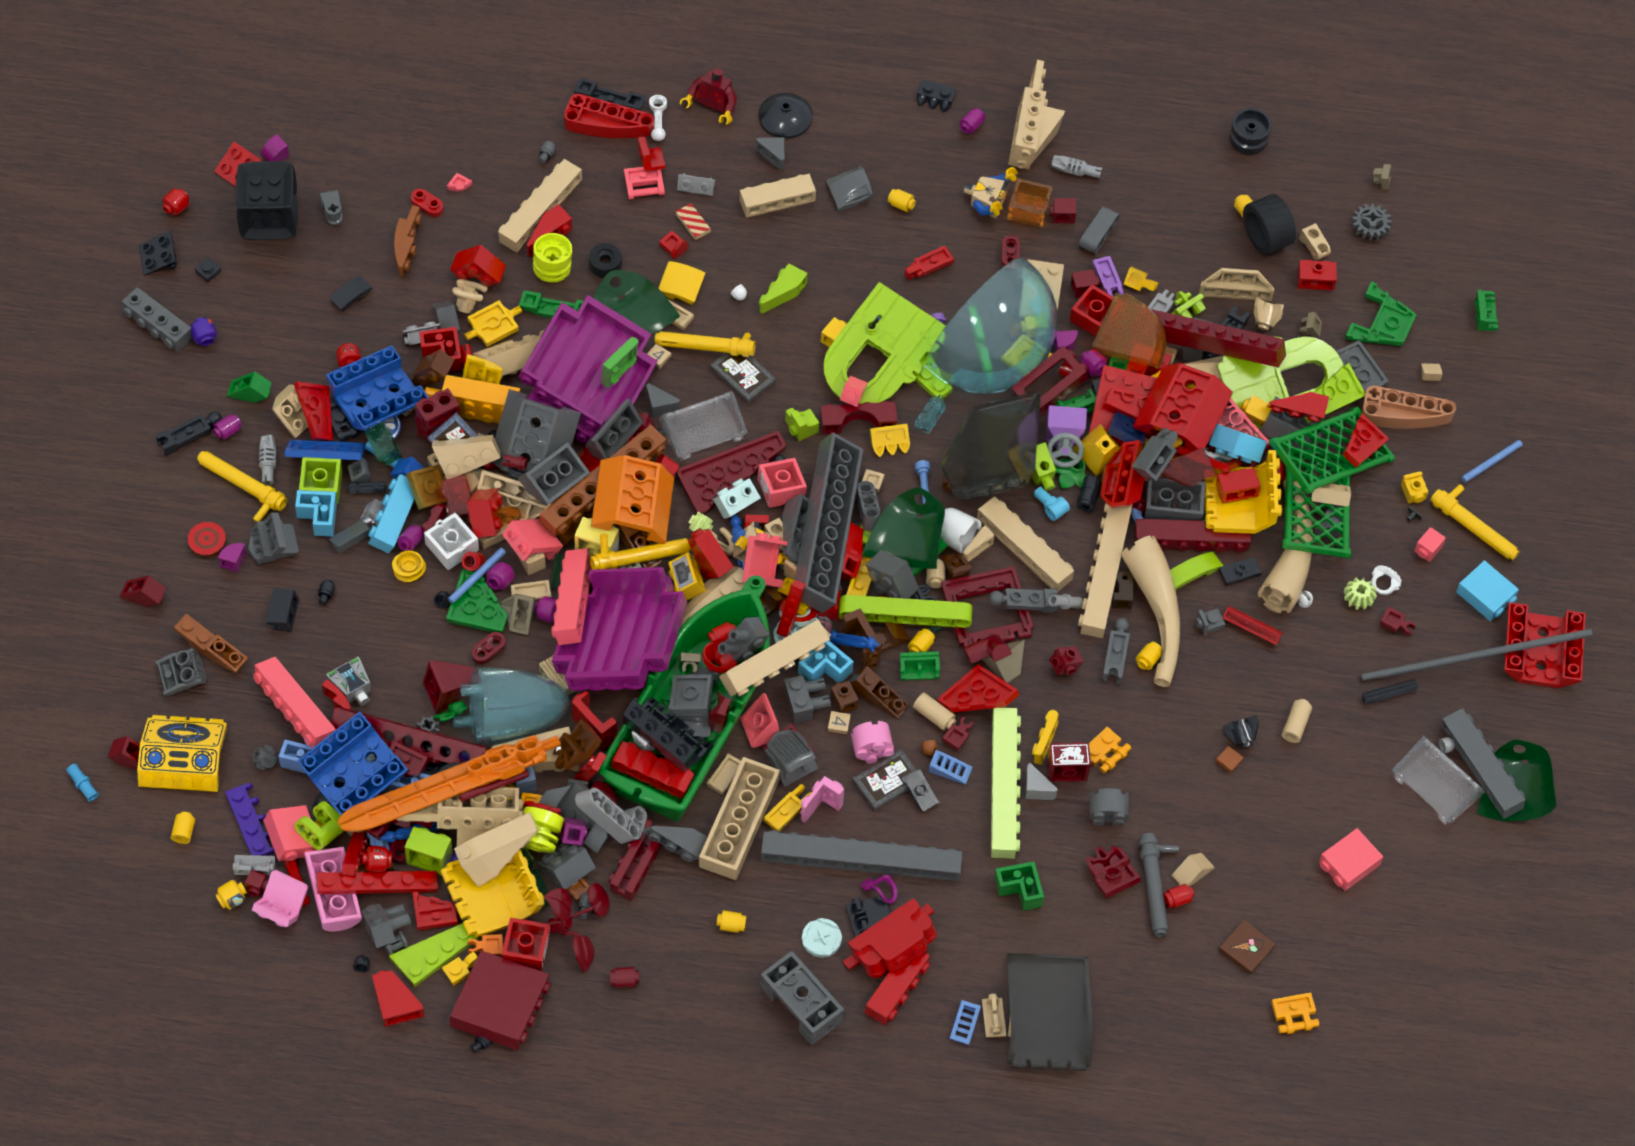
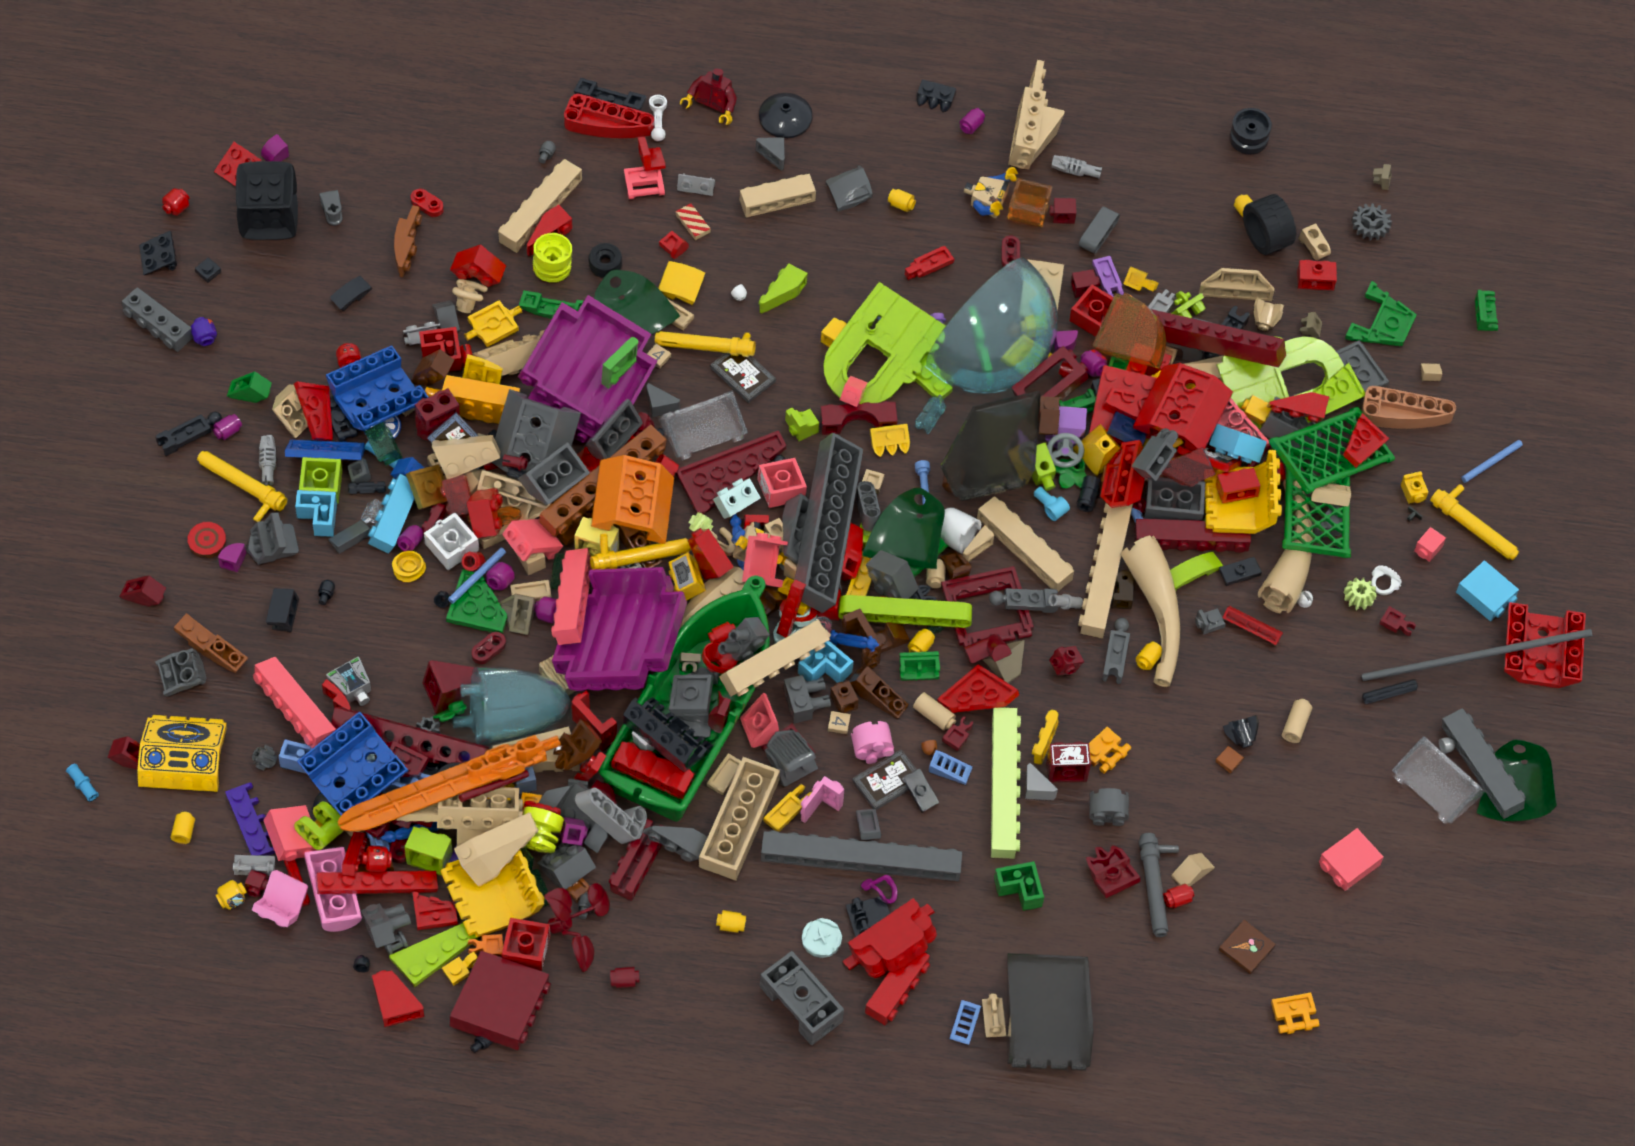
coral tile [447,173,472,191] -> none
none -> dark grey tile [856,809,881,840]
none -> reddish brown slope [1039,396,1060,435]

